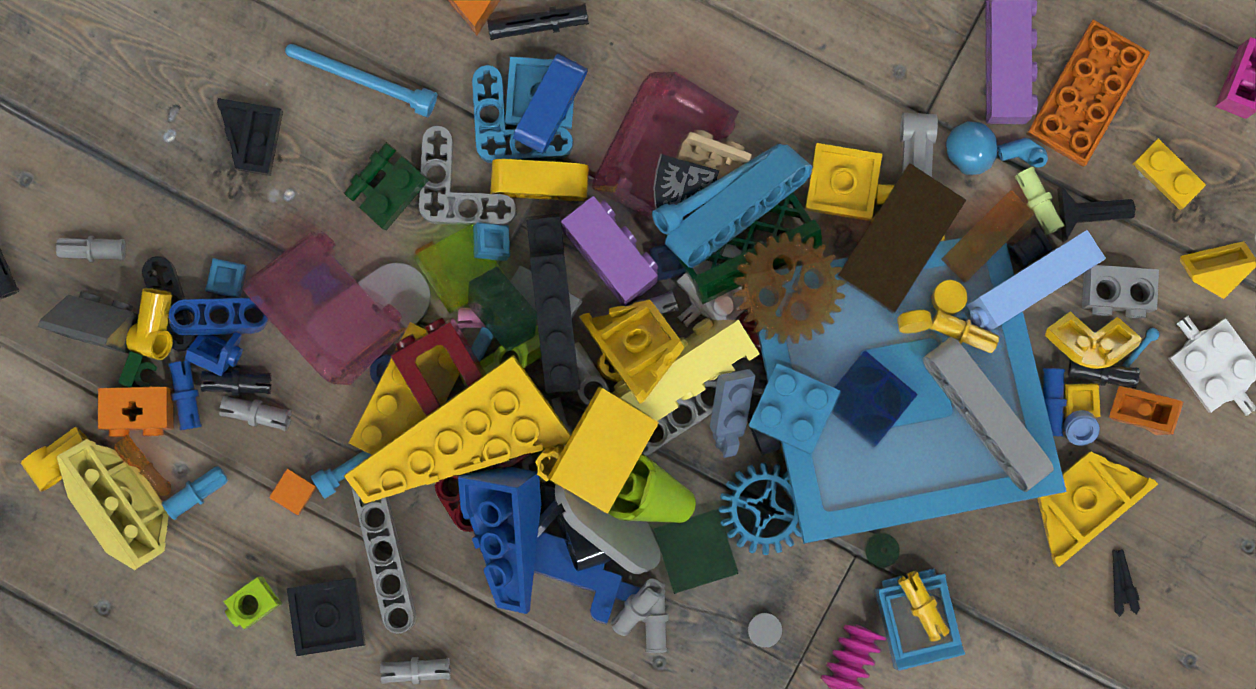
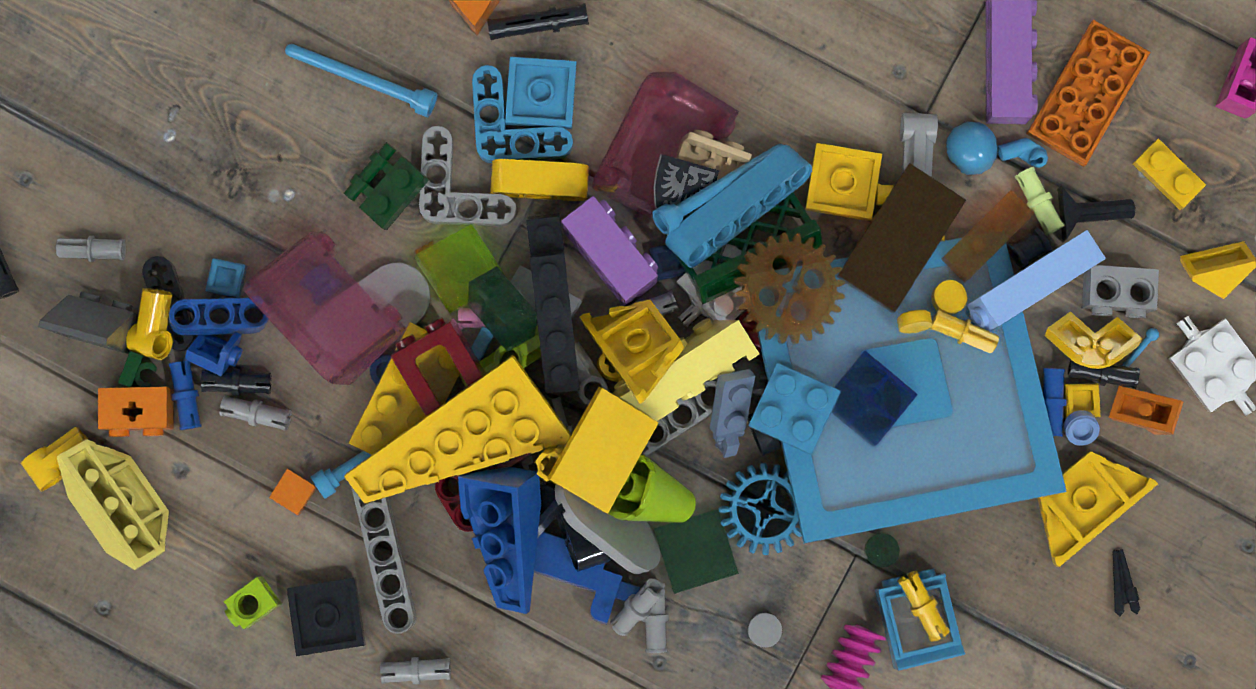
clear orange piece [114,435,171,496] -> none
dark azure axle [162,466,228,520] -> none
black wing [217,98,283,176] -> none
dark azure tile [473,222,510,261] -> none
blue beam [513,53,588,154] -> none
light grey beam [923,337,1054,492] -> none

